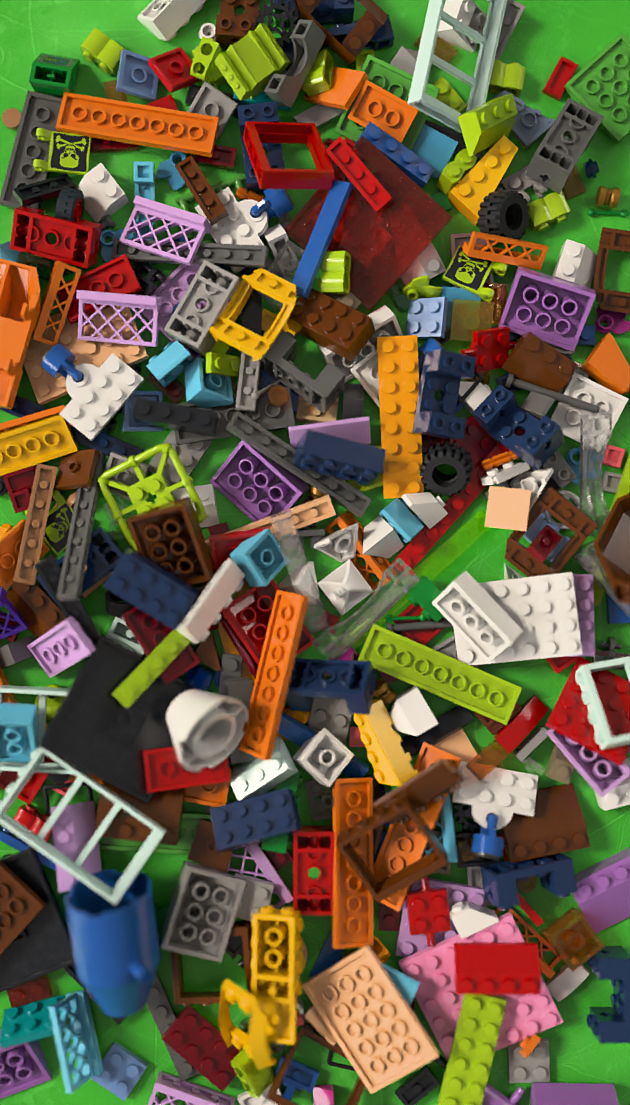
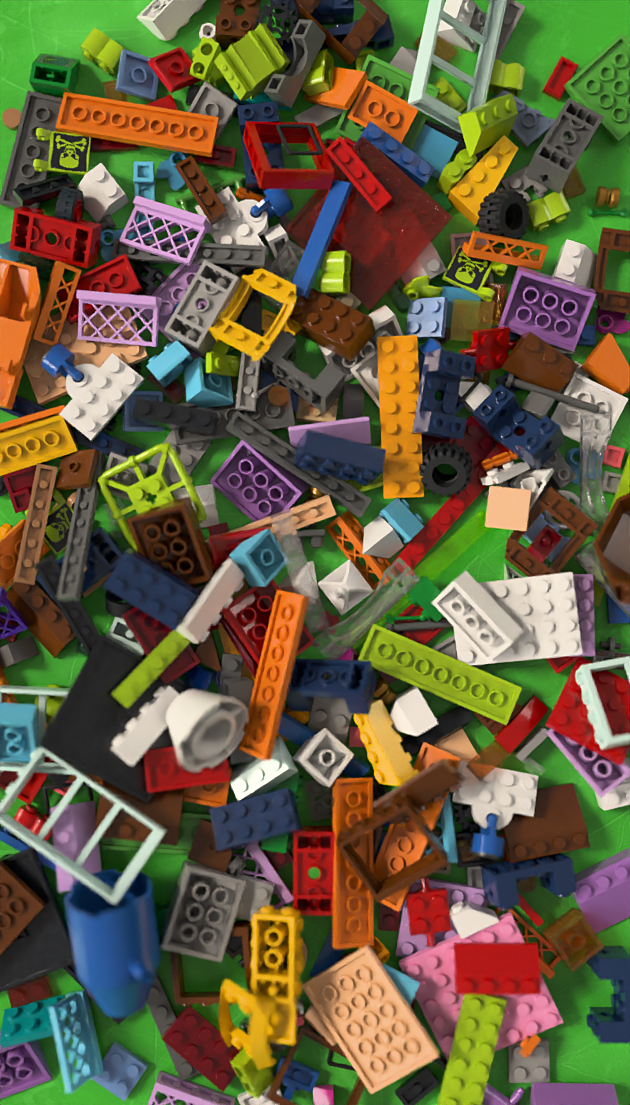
lavender plate [27,616,96,678] -> none
white slope [314,523,358,563] -> none
white slope [401,492,448,529] -> none
dark tan slope [544,743,574,784] -> none
white slope [545,957,590,1002] -> none
plate [583,158,599,179] -> none
none -> white brick [110,686,179,766]
none -> dark grey plate [228,855,247,875]
none -> black piece [276,124,322,155]

